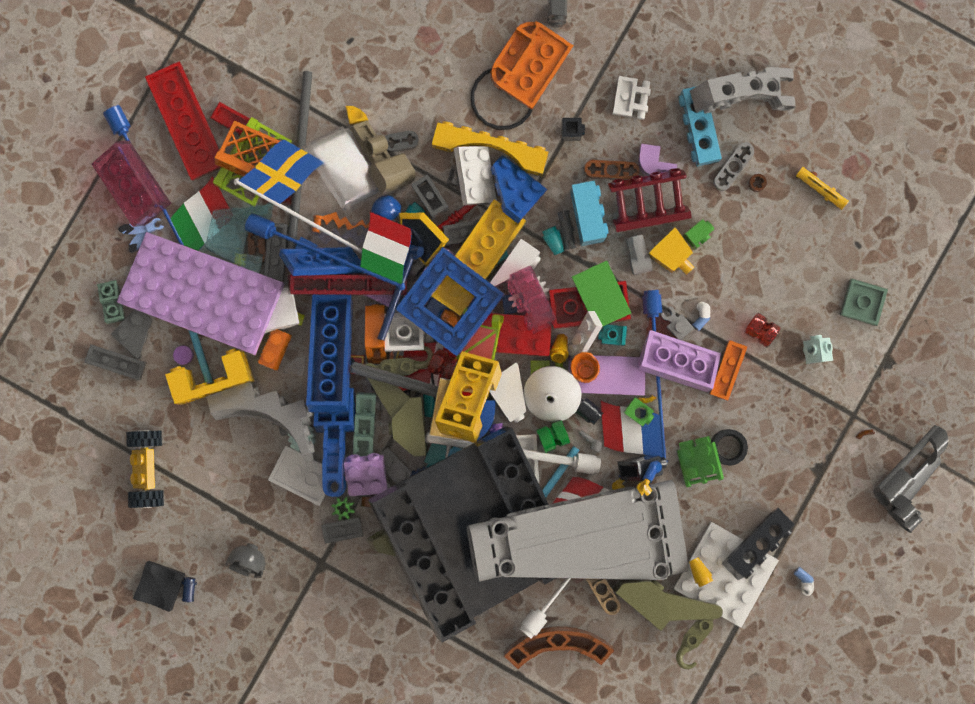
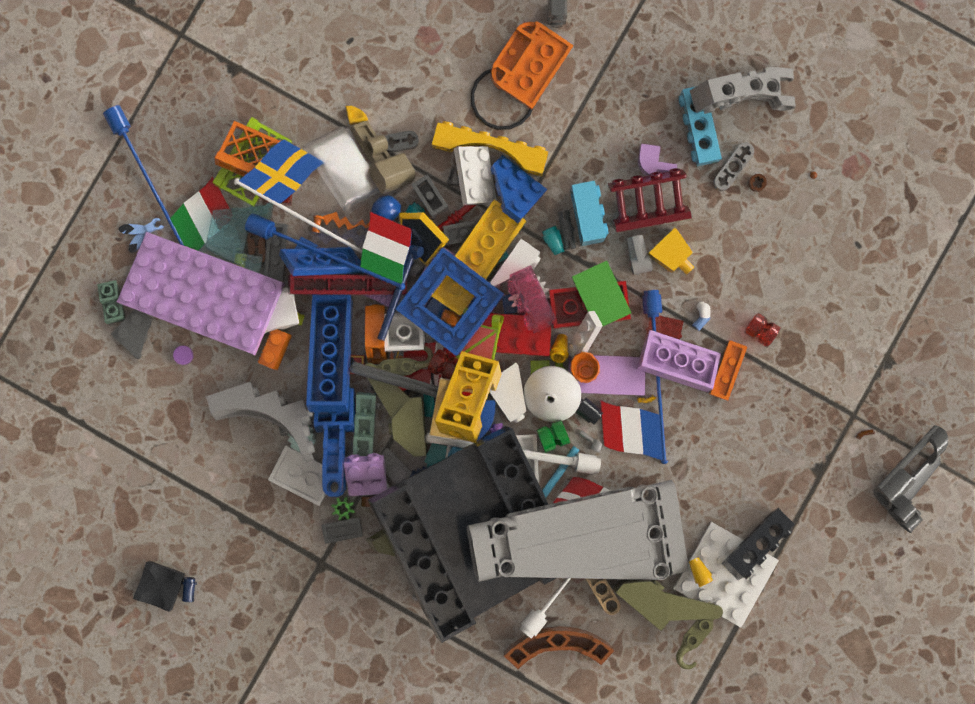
dark grey plate [84,344,147,381] -> none
clear pink brick [91,141,172,227] -> none
plate [126,430,164,508] -> none
red plate [145,61,221,181] -> none
yellow plate [165,348,255,405] -> none
medium azure bar [188,330,213,384] -> none
red tile [210,102,250,135] -> none
dark grey cylinder [225,543,266,578] -> none
dark grey piece [286,71,313,249] -> none
black brick [561,118,585,141] -> none
dark orange beam [584,160,640,180] -> none
teal brick [598,325,627,346] -> none
white plate [612,76,651,120] -> none
black torso [612,455,667,496] -> none
bright green brick [623,397,654,426] -> none
light grey plate [660,306,694,340] -> none
bright green plate [677,436,724,487] -> none
bright green brick [683,219,714,250] -> none
black tyre [711,429,748,466] -> none
arm [794,567,814,596] -> none
yellow pin [796,167,849,210] -> none
light aqua brick [803,335,833,364] -> none
sand green tile [840,278,888,326] -> none

